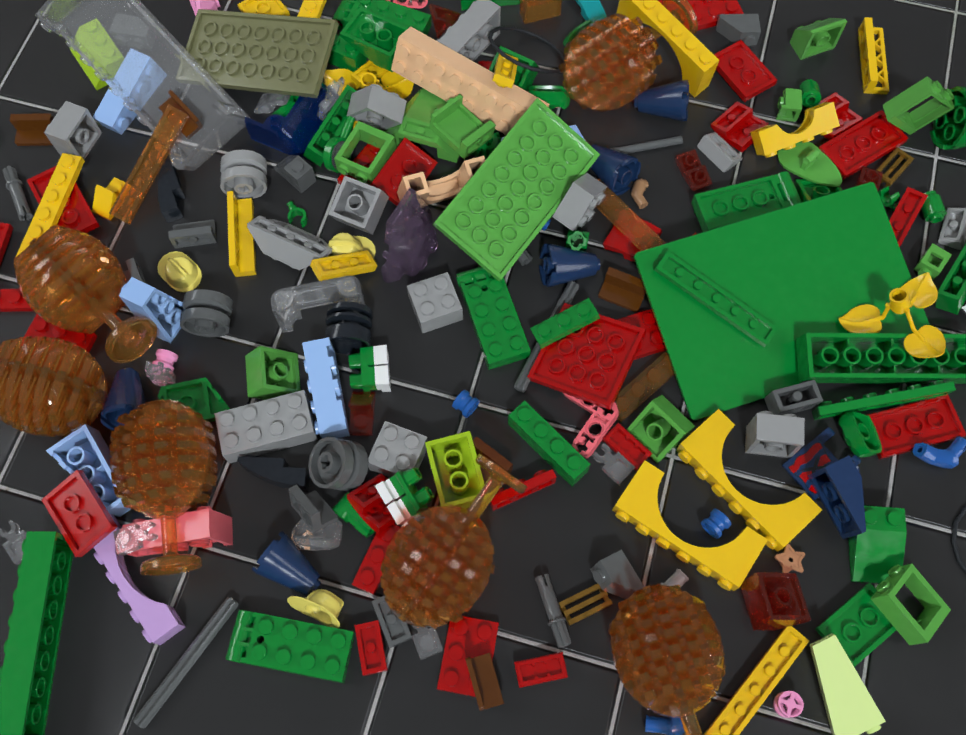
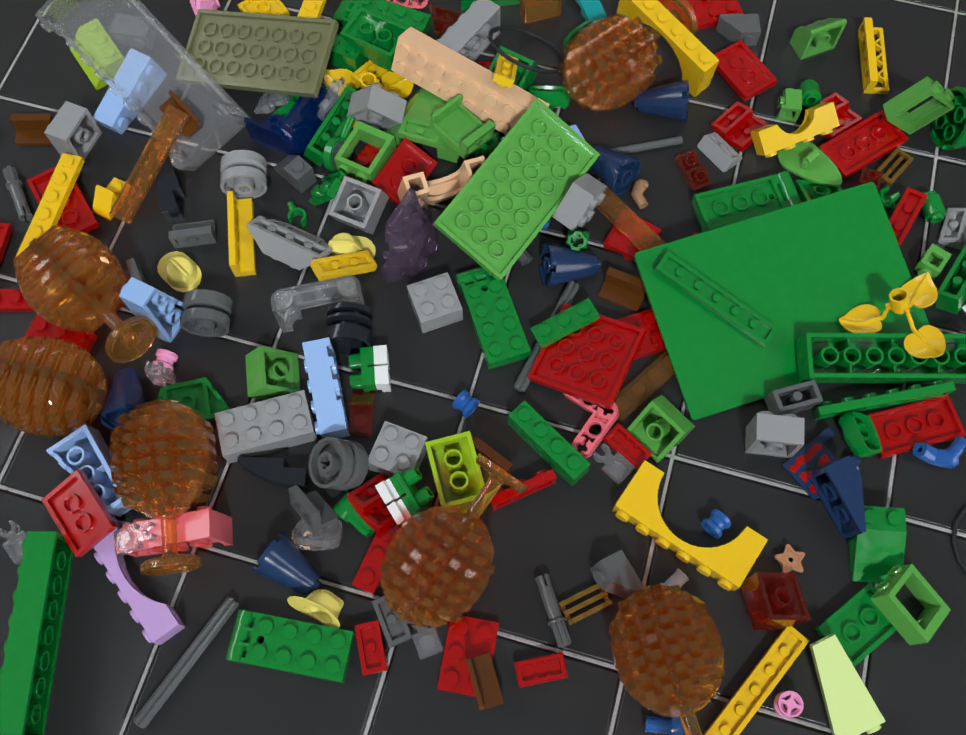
yellow arch [676,409,822,552] -> none
none -> green plate [308,170,347,206]

